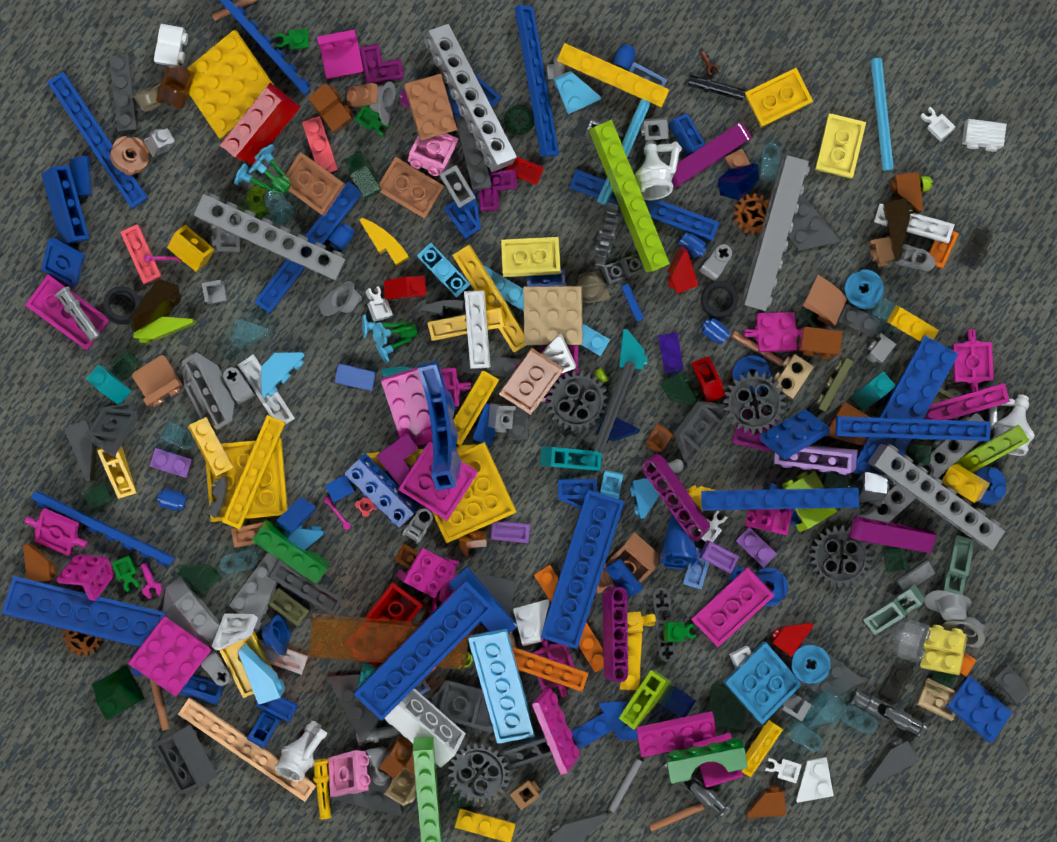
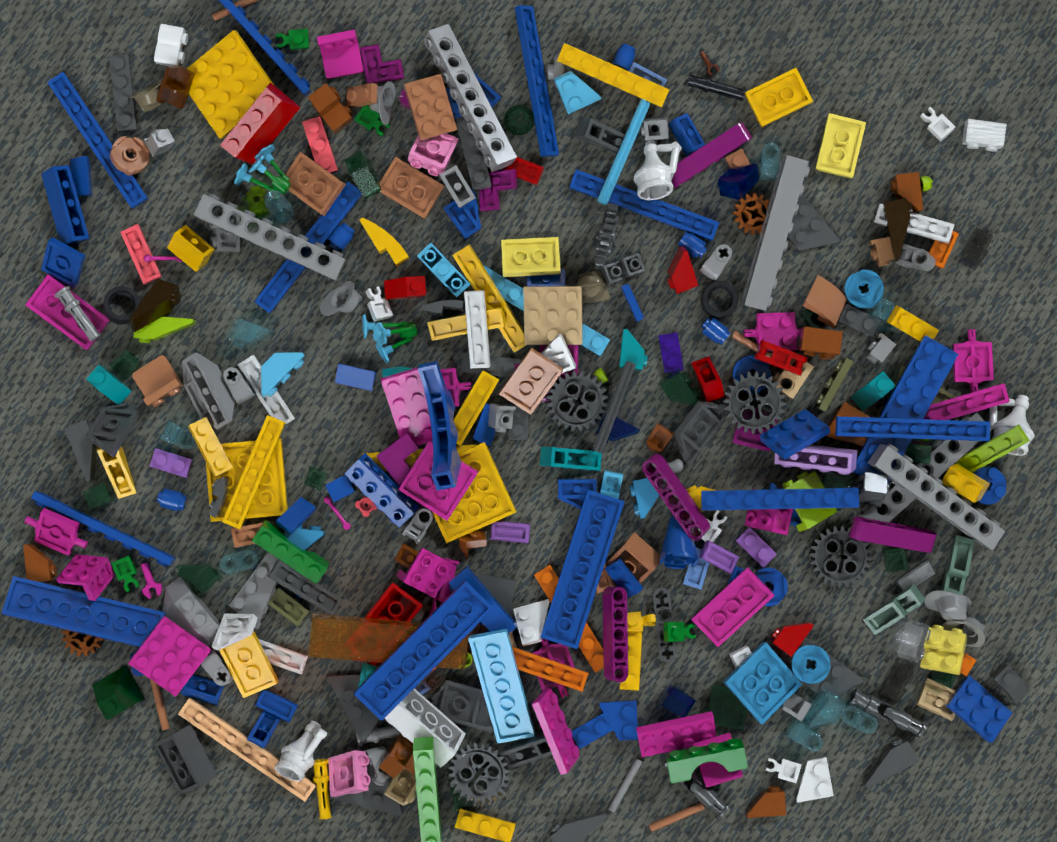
light grey panel [202,280,228,304] -> none
medium azure slope [238,644,285,705] -> none
blue piece [262,615,291,655] -> none
medium nougat brick [510,778,541,810] -> none
lime brick [589,120,670,272] -> none
lime slope [619,670,671,730] -> none
yellow plate [742,720,783,777] -> none
medium azure axle [871,58,894,171] -> none
none -> clear green panel [304,466,329,491]
none -> red plate [754,340,808,376]

